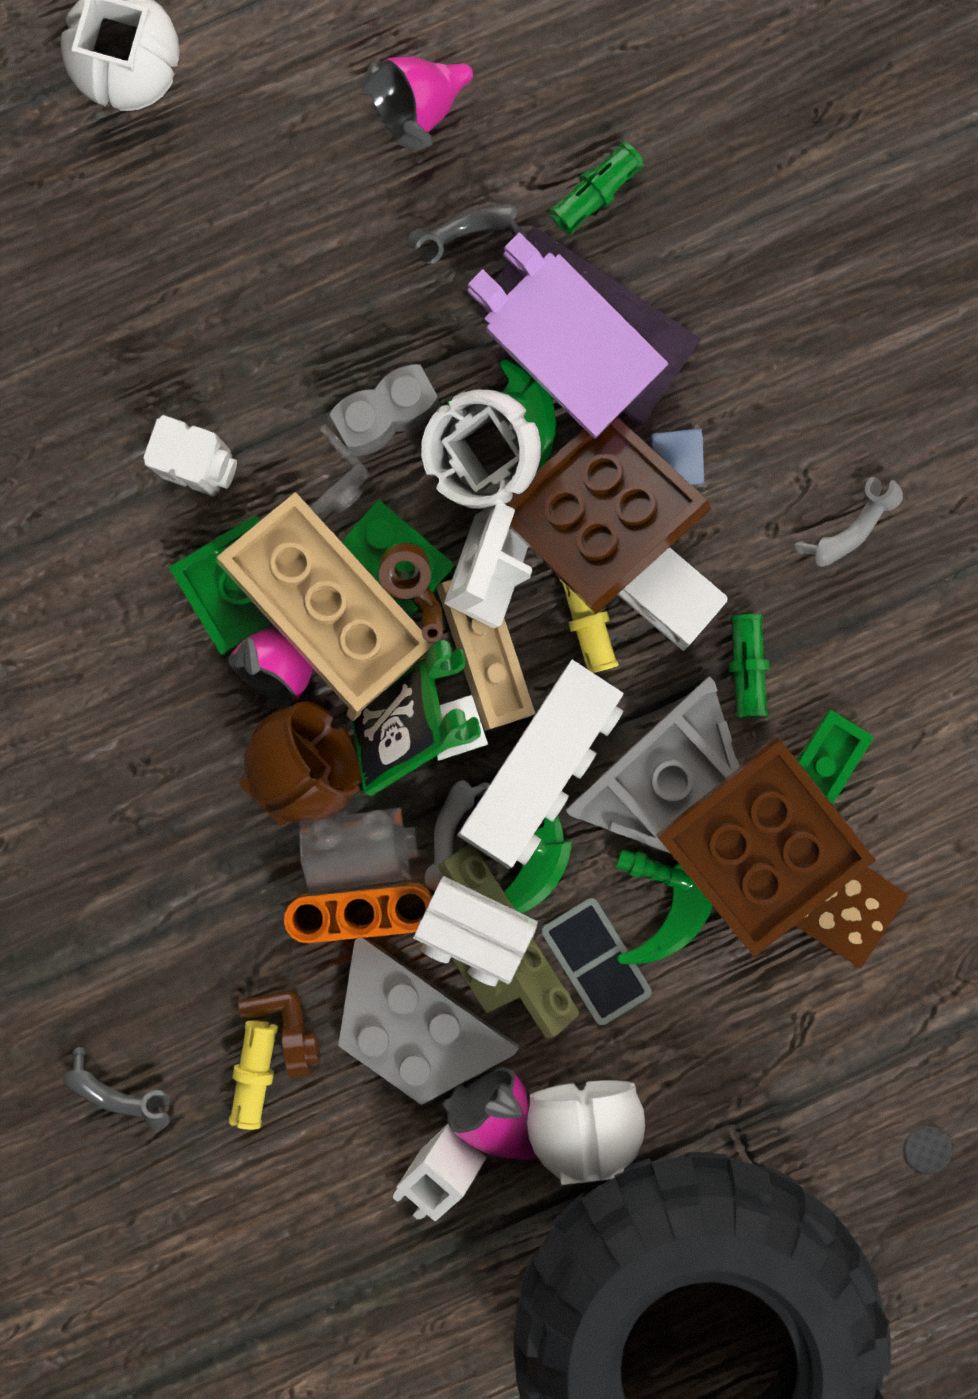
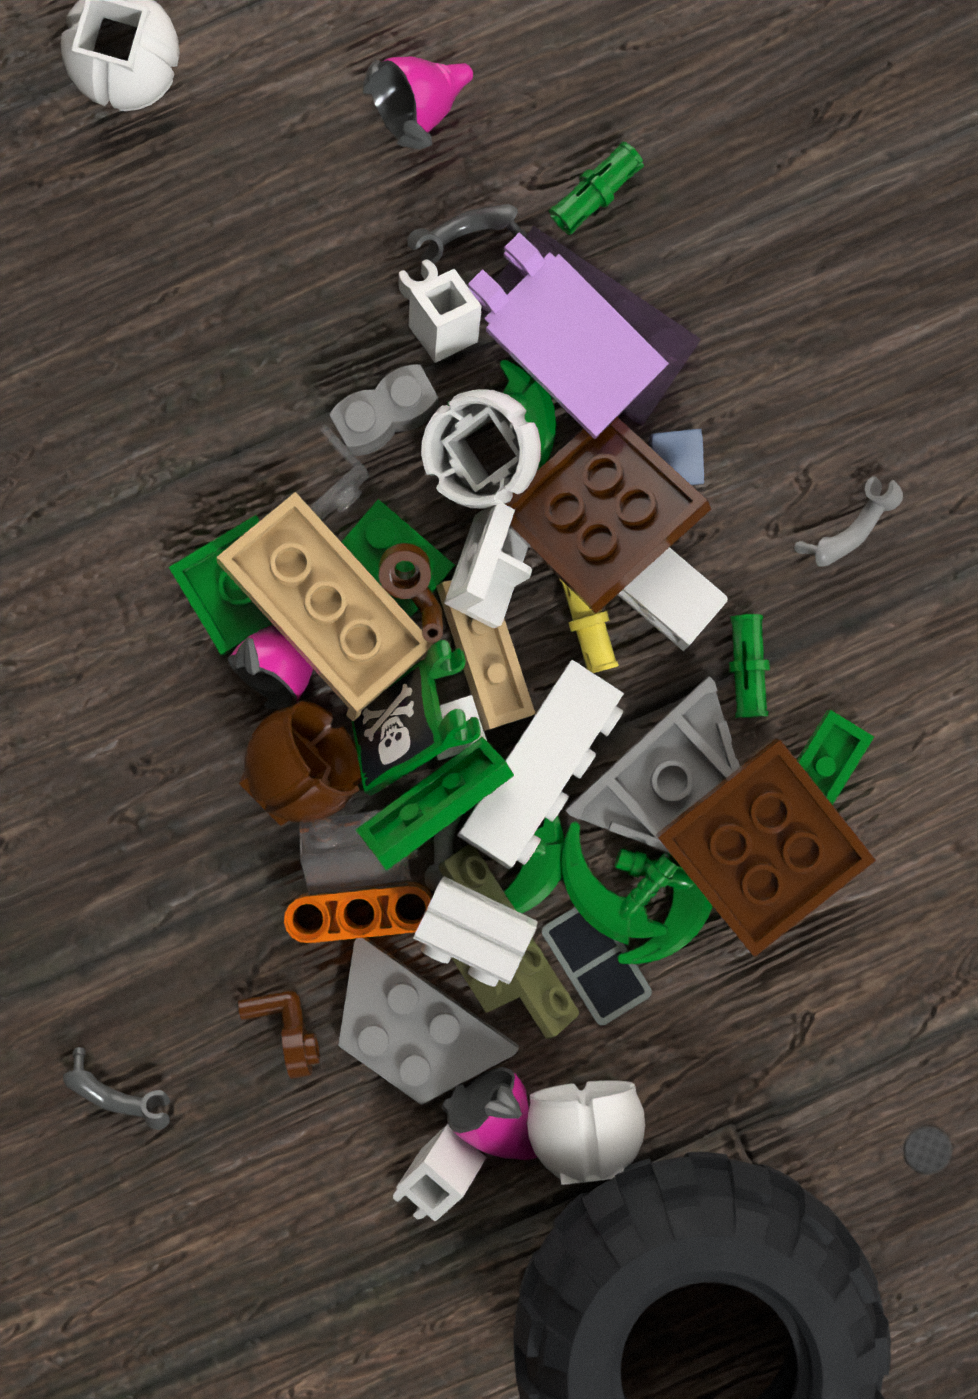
white brick [143,415,237,497] -> none
light yellow pin [228,1020,278,1130] -> none
reddish brown sticker [795,868,908,968] -> none
none -> green plate [356,737,514,871]
none -> white brick [399,259,482,363]
none -> green piece [562,821,680,944]

